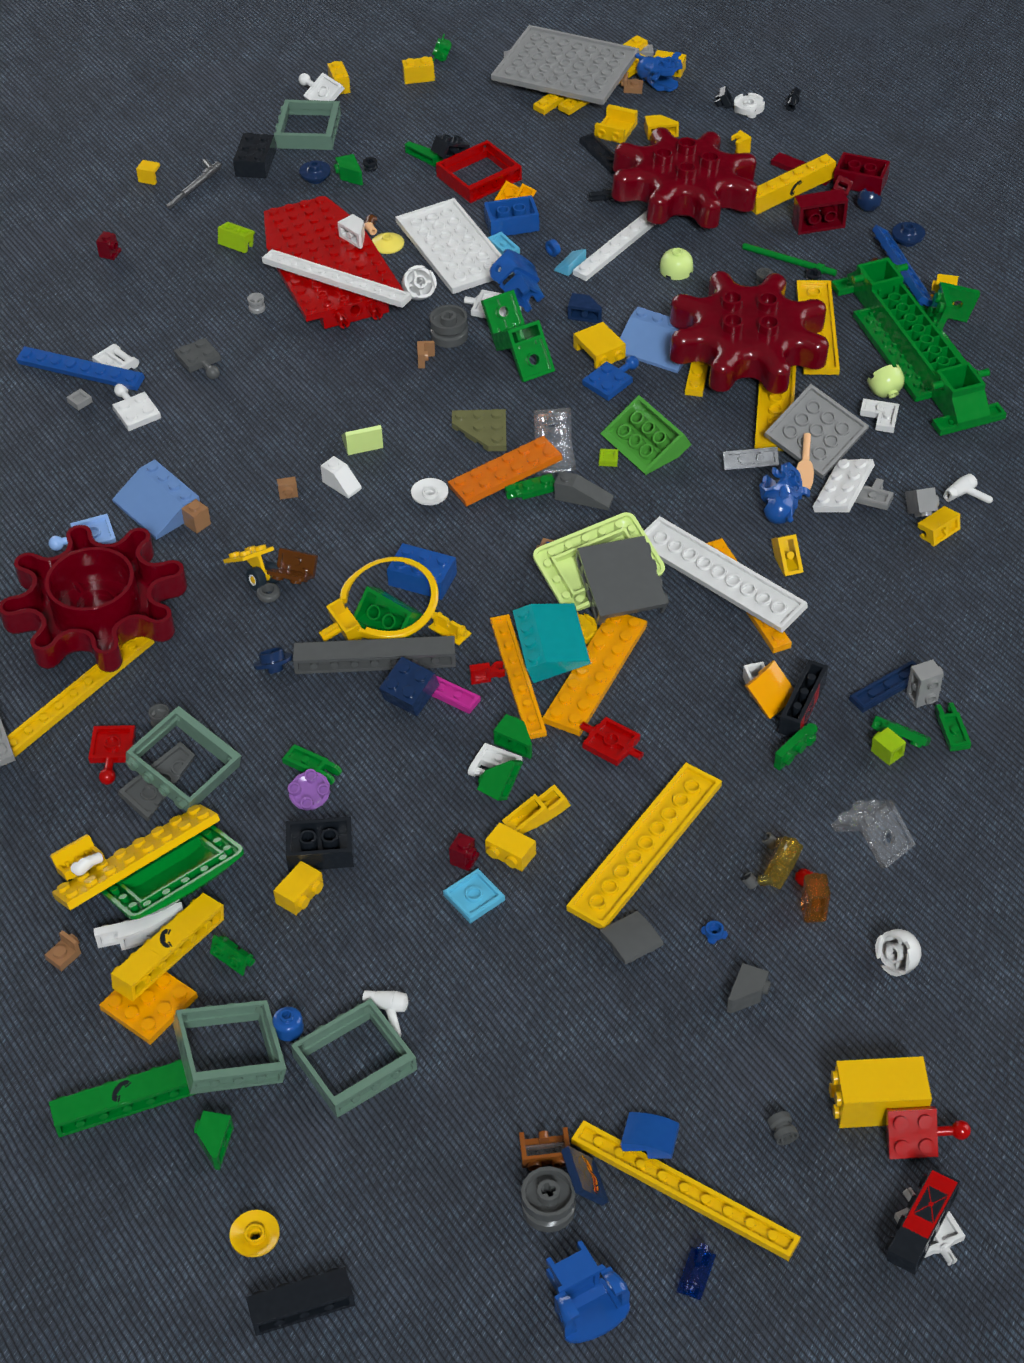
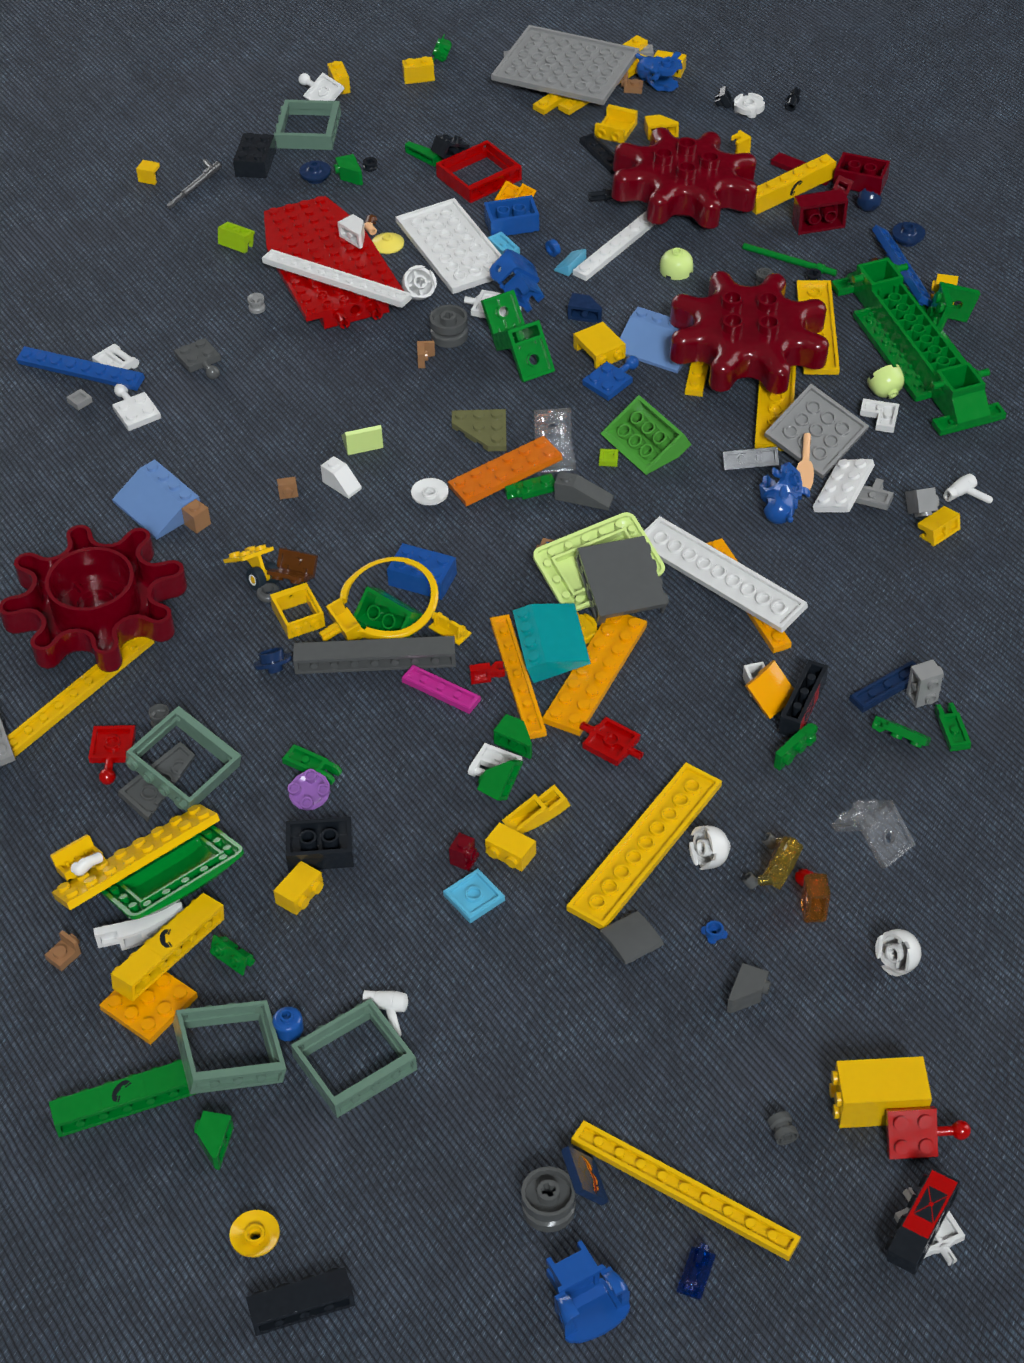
light blue plate [48,514,117,551] -> none
dark red brick [96,231,122,260] -> none
dark blue brick [379,657,440,716] -> none
dark orange window [519,1127,570,1171] -> none
blue slope [621,1112,680,1159] -> none
yellow slope [771,534,803,576] -> none
lime brick [871,727,906,766] -> none
none -> yellow window [270,582,326,639]
none -> white cylinder [689,825,730,870]

